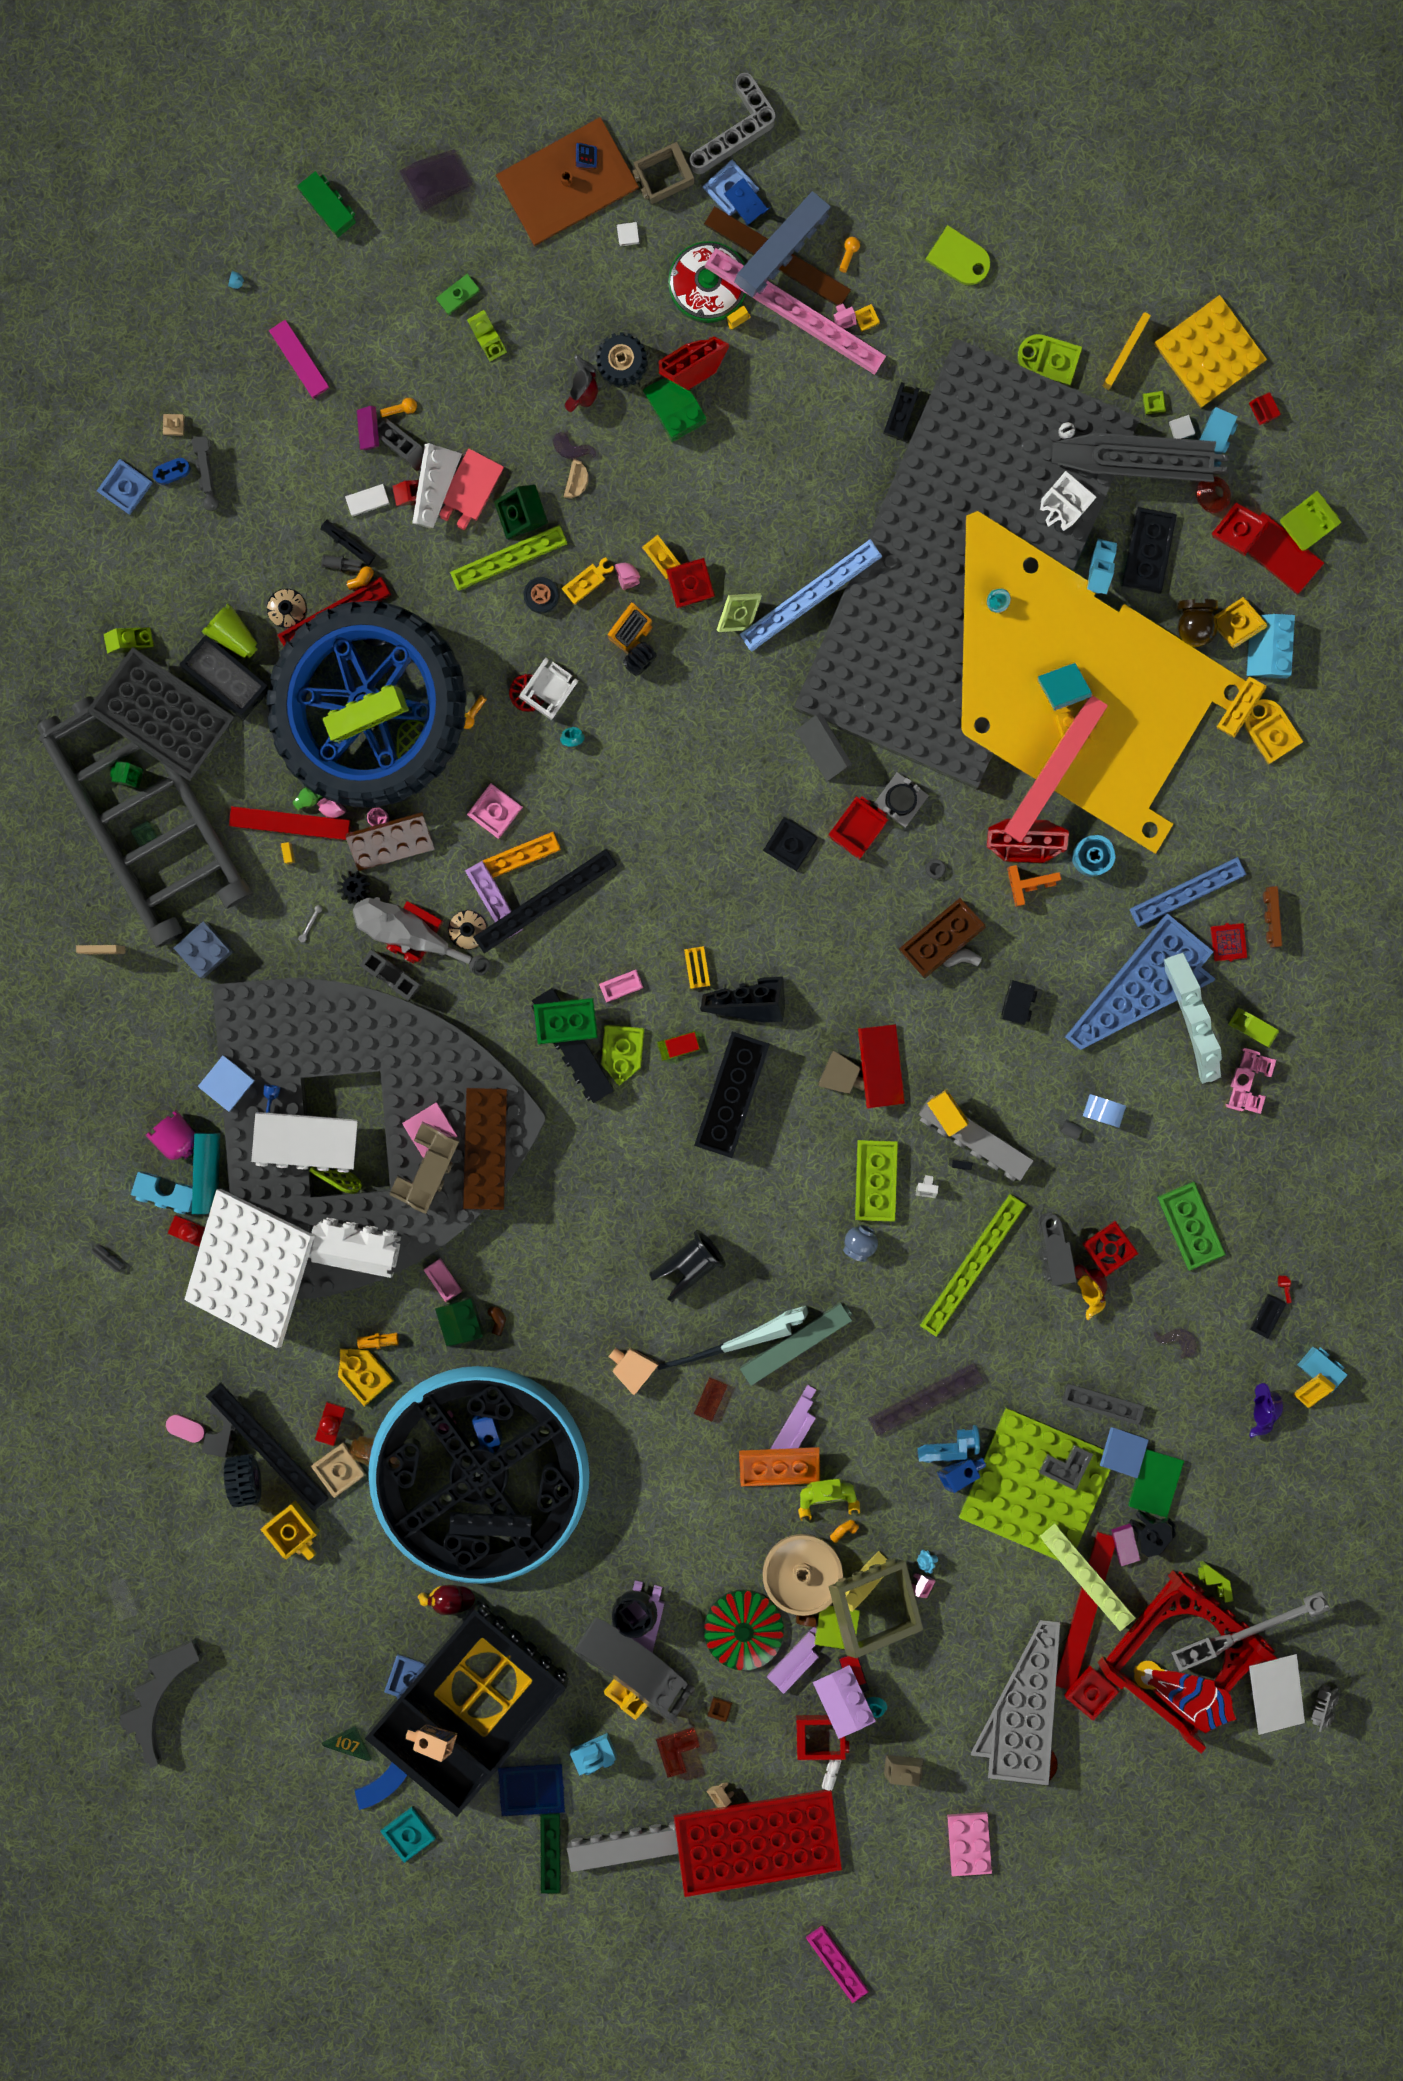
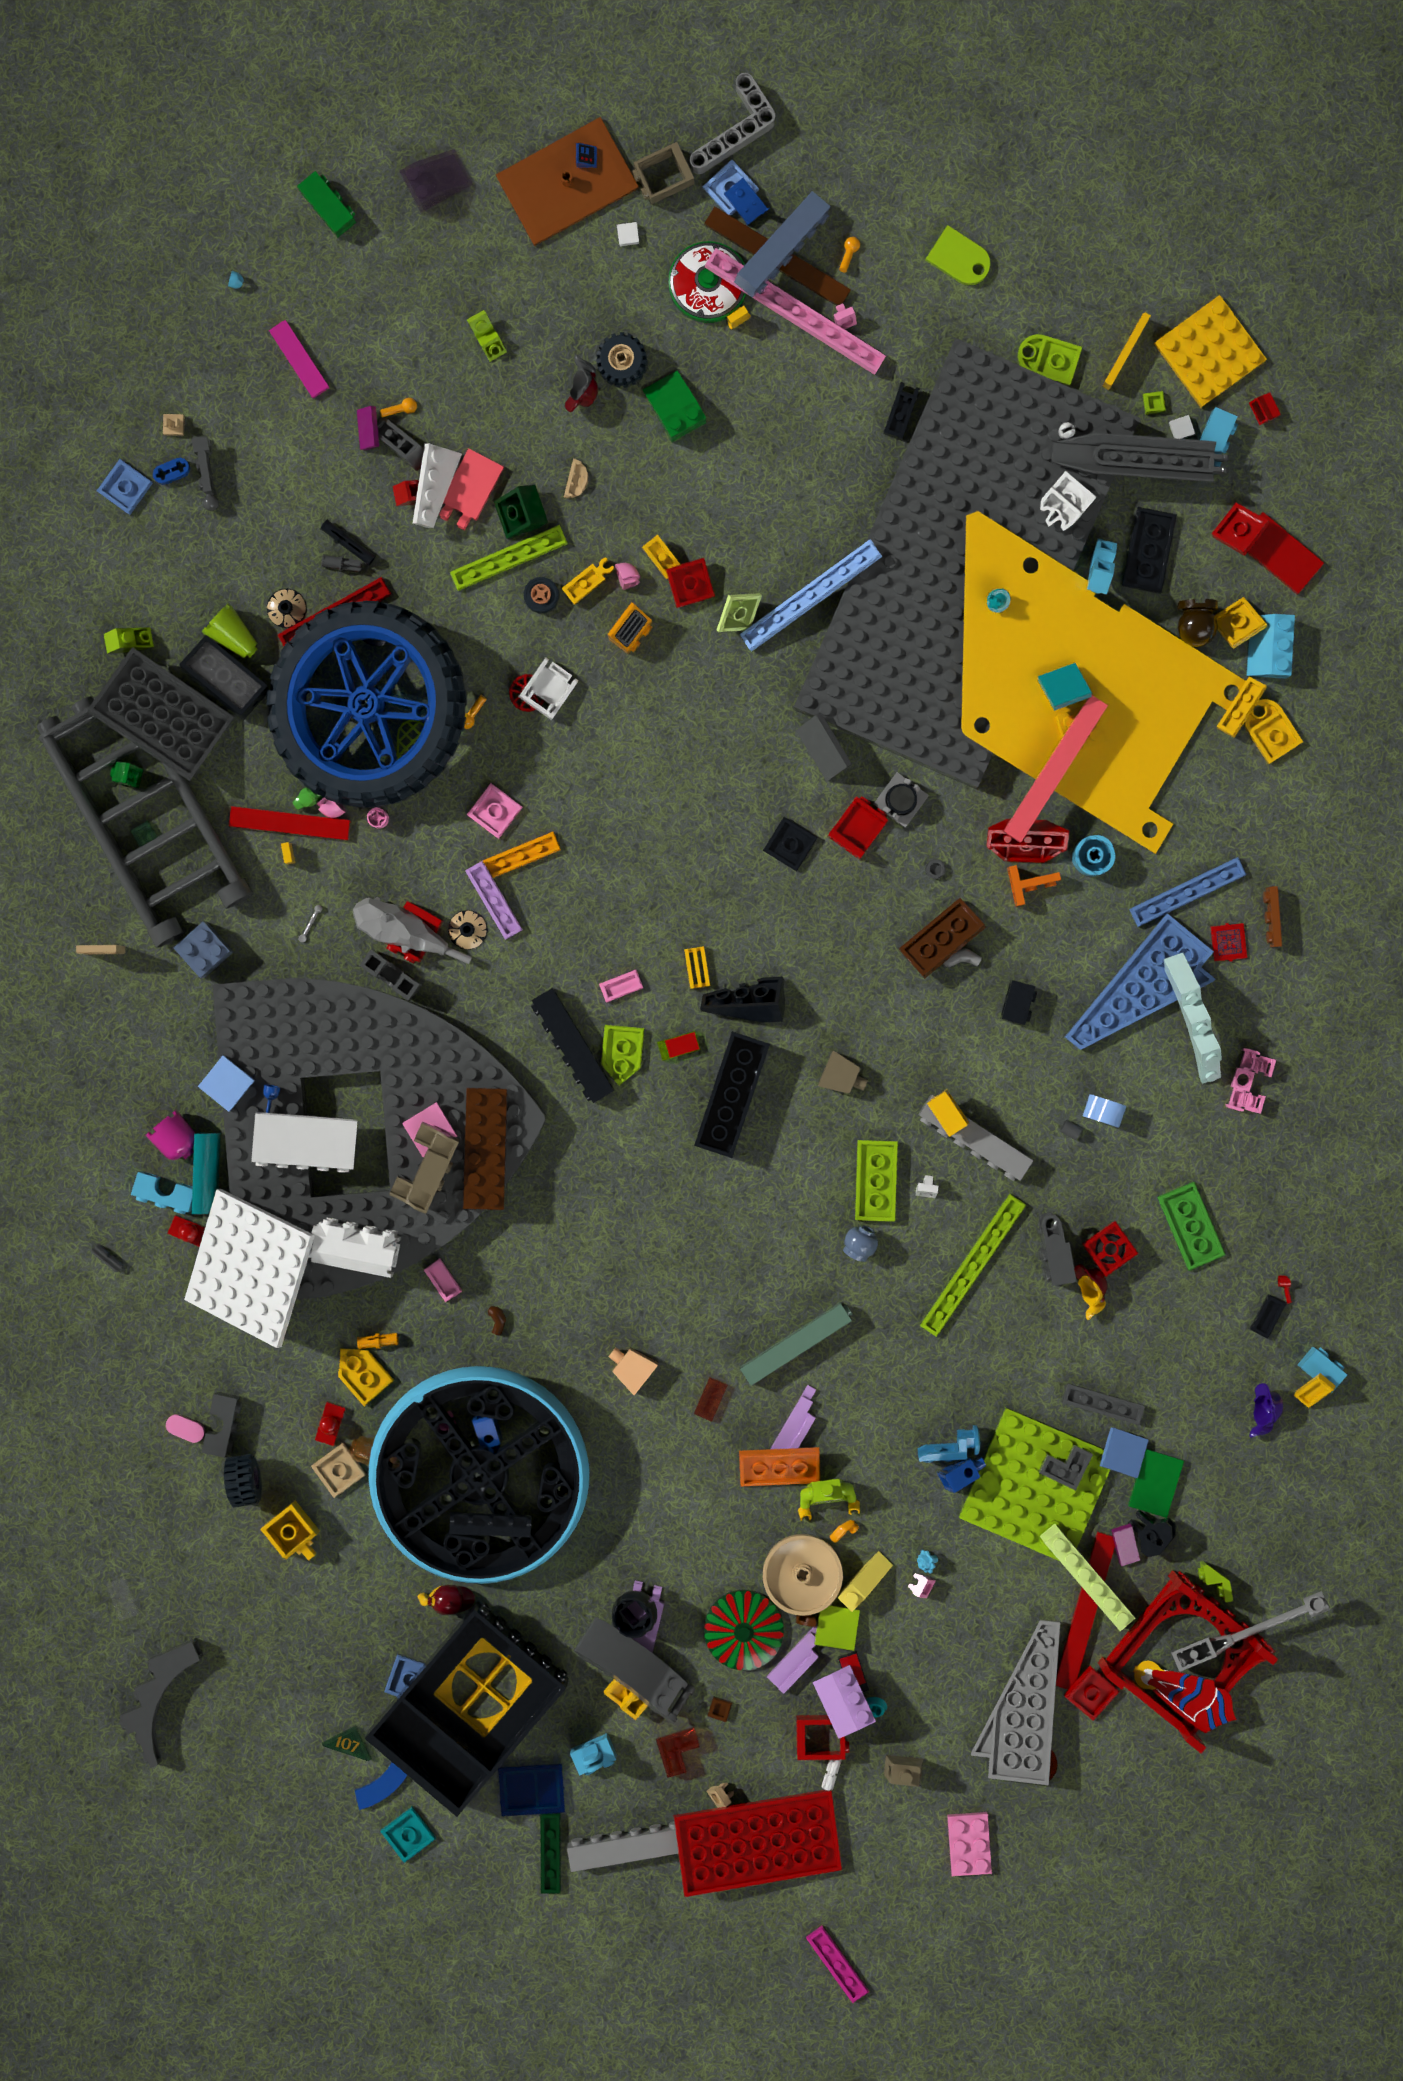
black tile [206,1382,329,1511] -> none
lime window [310,1166,362,1194] -> none
lime brick [322,685,409,743] -> none
black gear [337,871,371,904] -> none
white tile [345,484,390,517] -> none
plate [346,812,435,871] -> none
light orange arm [347,566,374,590] -> none
light nougat torso [406,1725,457,1762] -> none
dark green slope [435,1297,485,1346] -> none
bright green plate [436,274,480,315] -> none
dark grey tile [469,955,490,976] -> none
black tile [473,849,617,954] -> none
green tile [533,998,598,1045] -> none
clear purple piece [552,431,596,459] -> none
teal hat [560,727,585,747] -> none
black gear [623,642,657,676] -> none
black piece [649,1230,726,1302] -> none
light aqua plate [657,1306,808,1370] -> none
red wedge [659,336,729,390] -> none
olive window [828,1558,923,1658] -> none
yellow tile [855,304,880,332] -> none
red tile [858,1024,905,1108] -> none
tile [868,1362,983,1436] -> none
black tile [948,1158,973,1170] -> none
piece [1154,1328,1197,1359] -> none
clear red piece [1196,476,1231,513] -> none
lime slope [1228,1008,1279,1048] -> none
white sticker [1249,1654,1305,1735] -> none
lime bracket [1280,490,1342,551] -> none
light grey hinge [1311,1684,1340,1732] -> none

